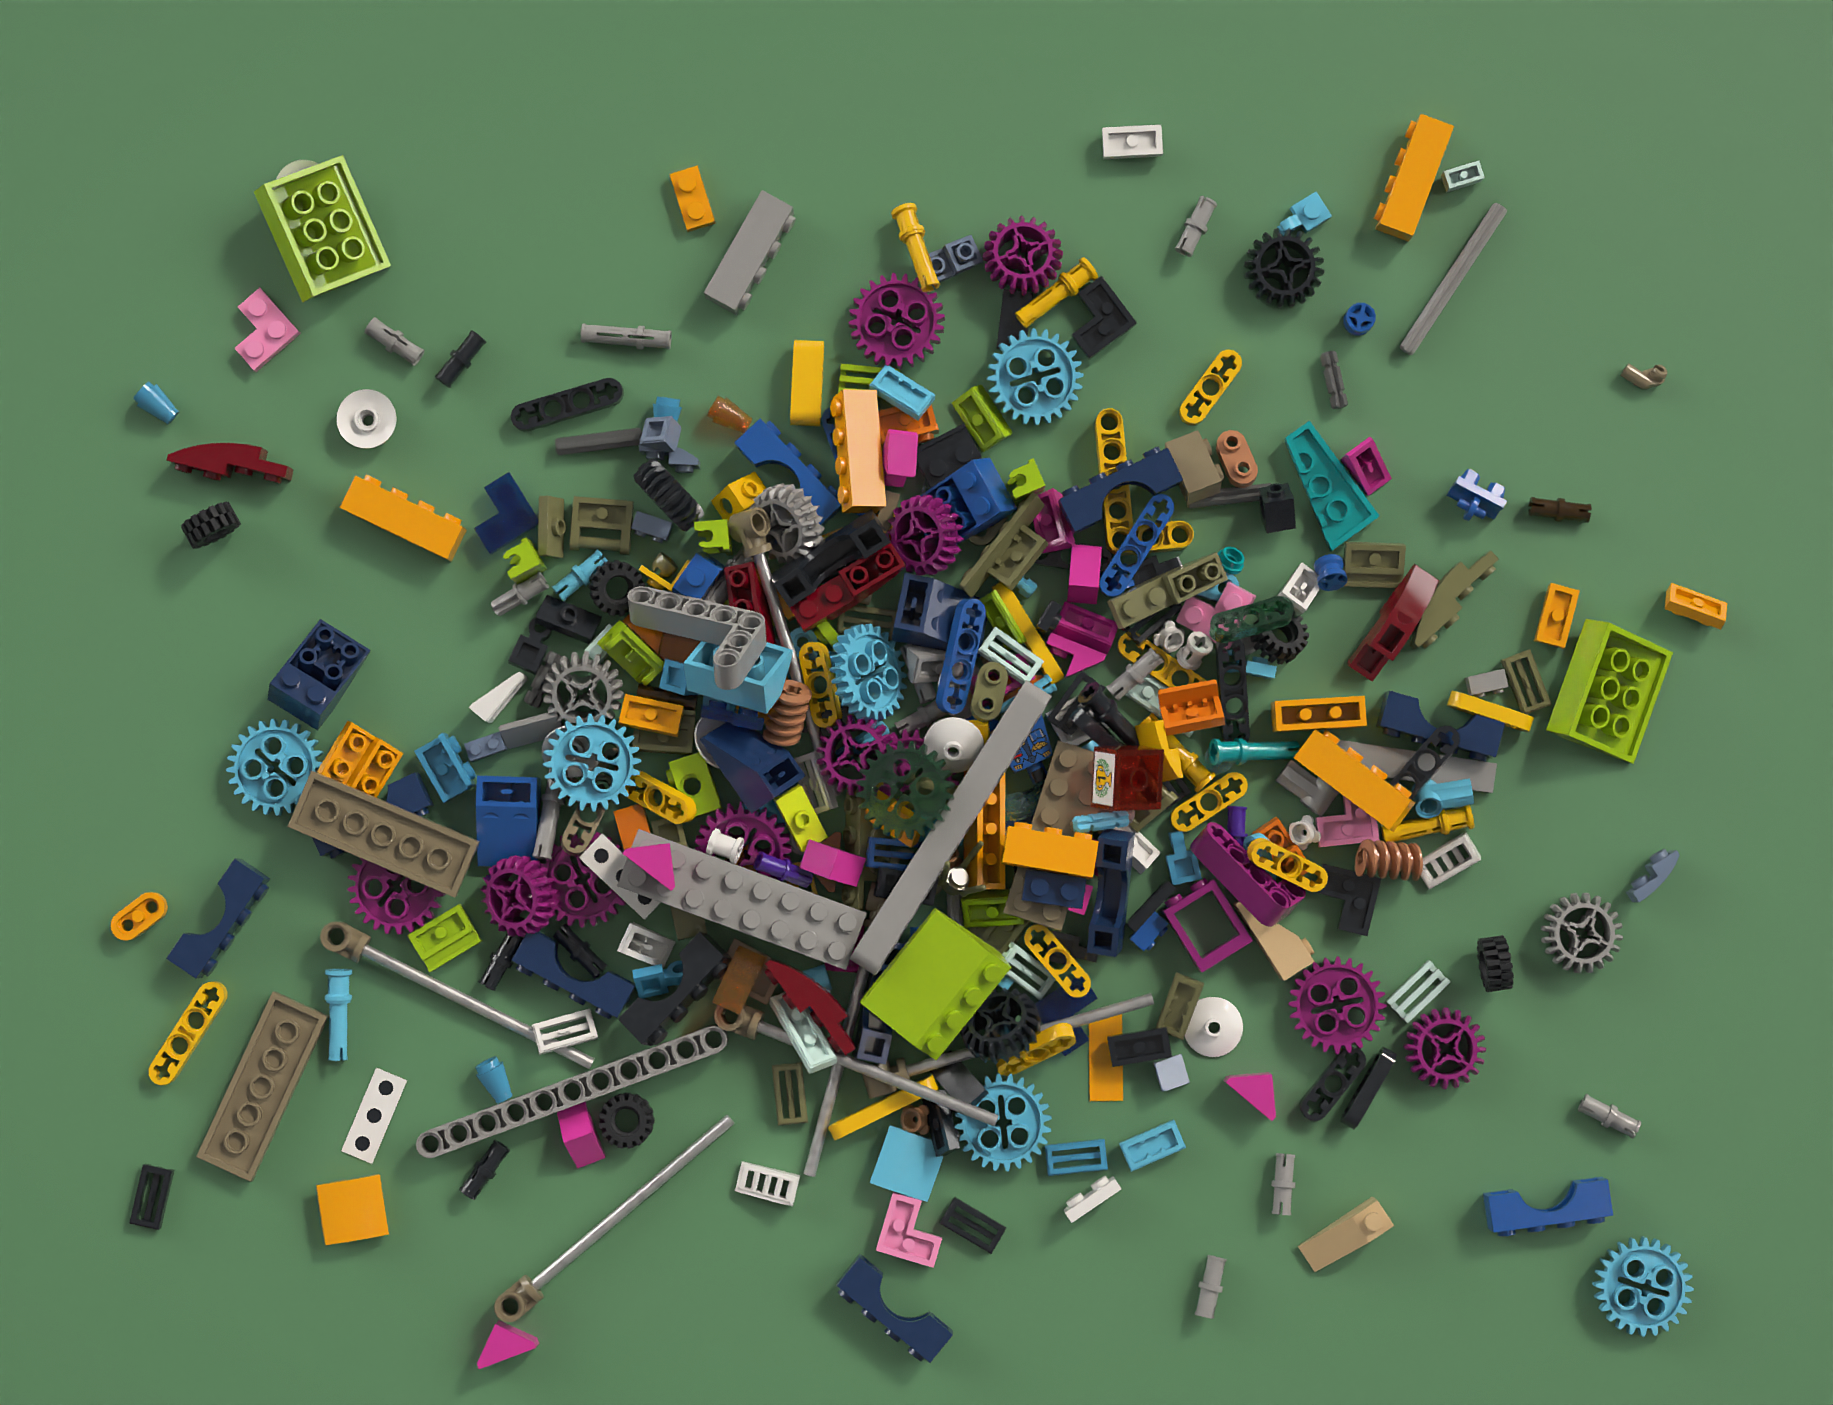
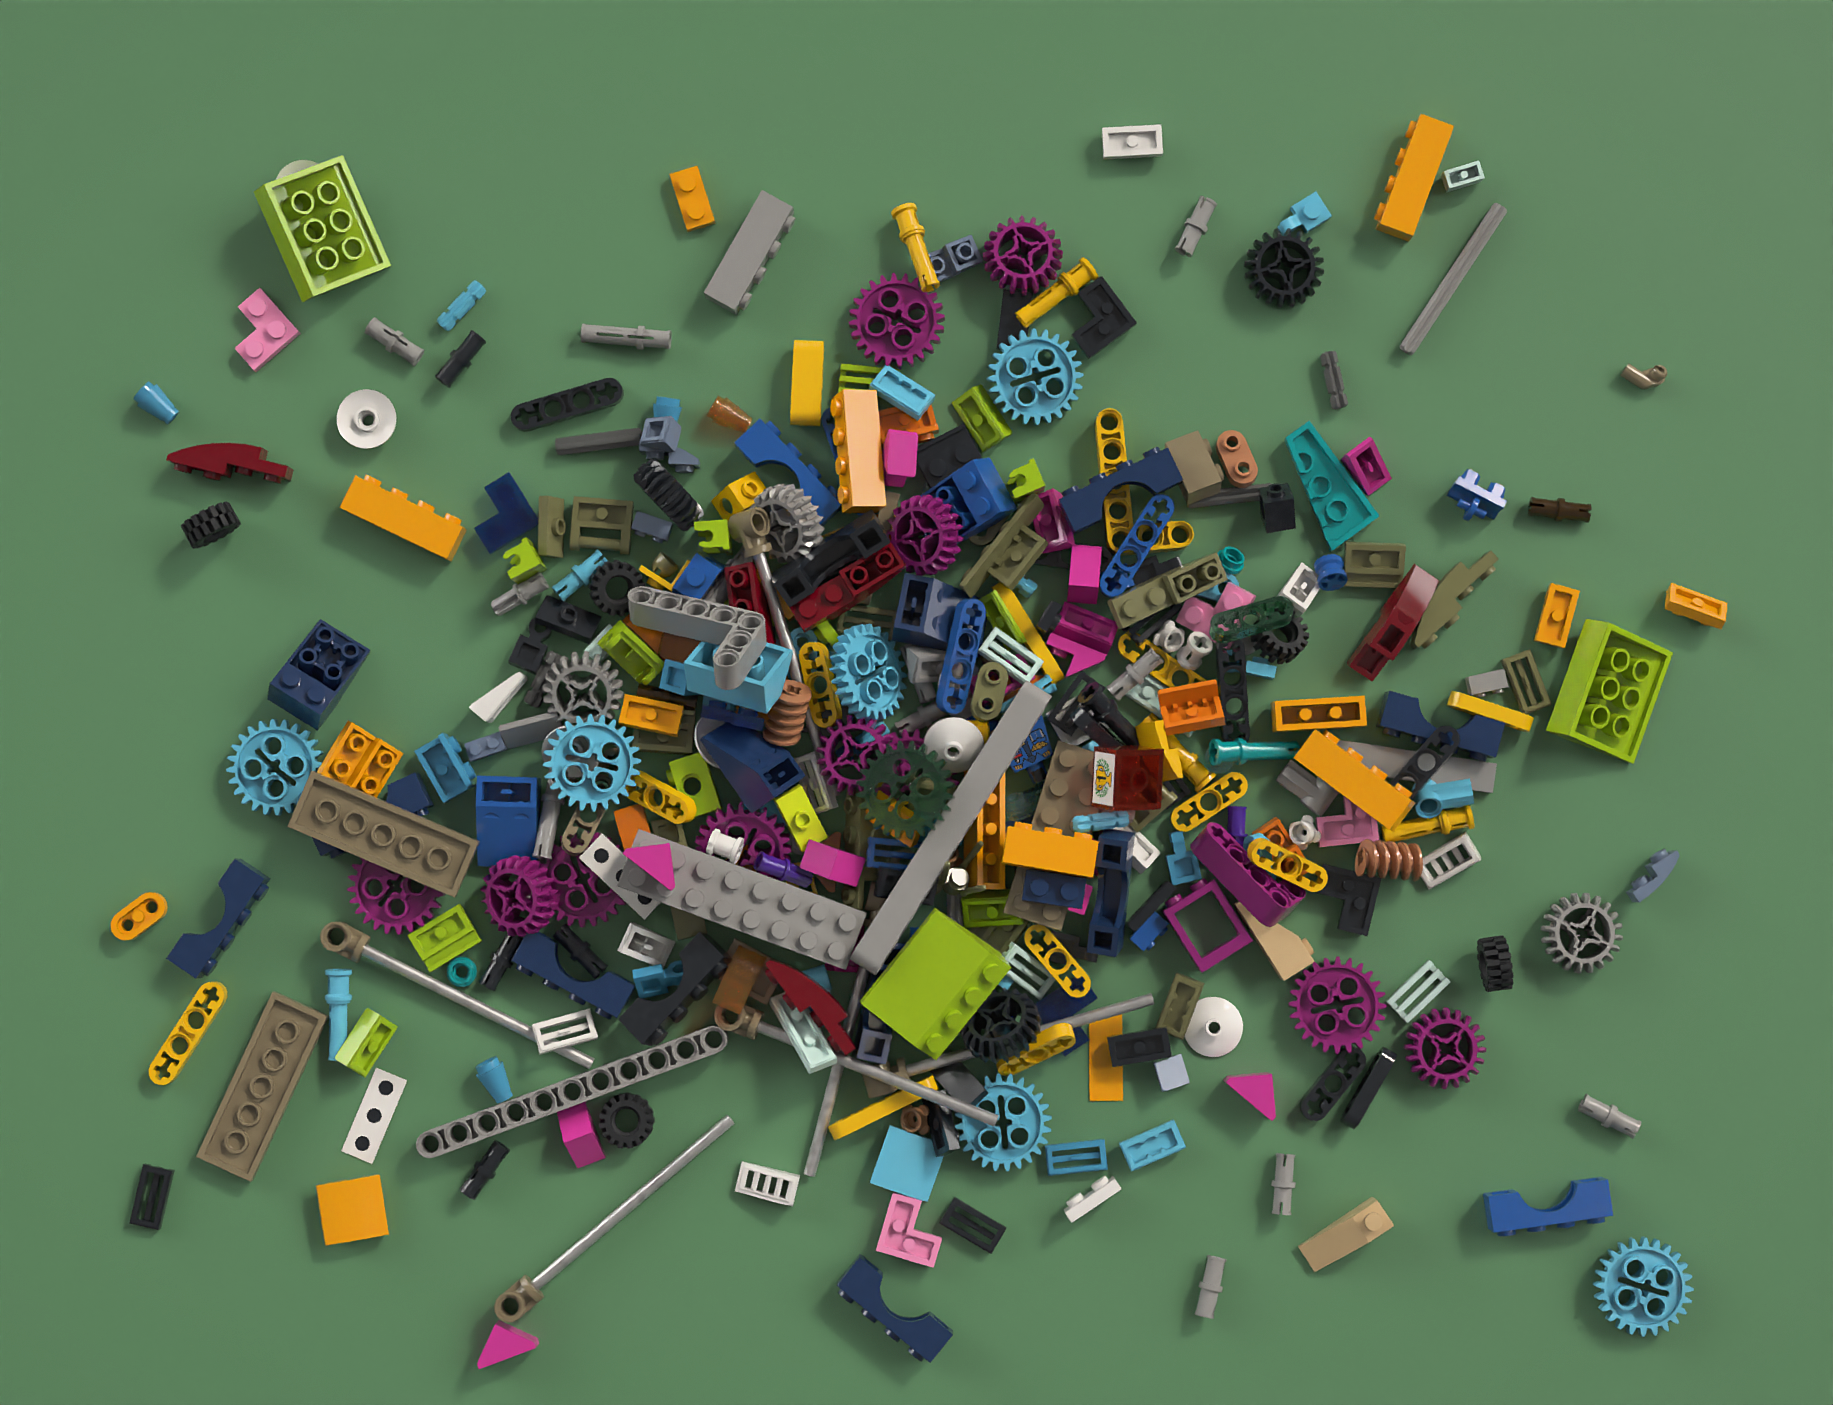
olive tile [772,1062,808,1126] -> none
yellow beam [1179,349,1242,425] -> none
blue wheel [1343,303,1376,336] -> none
none -> lime slope [335,1008,398,1078]
none -> medium azure axle [437,280,486,331]
none -> teal plate [447,957,477,987]

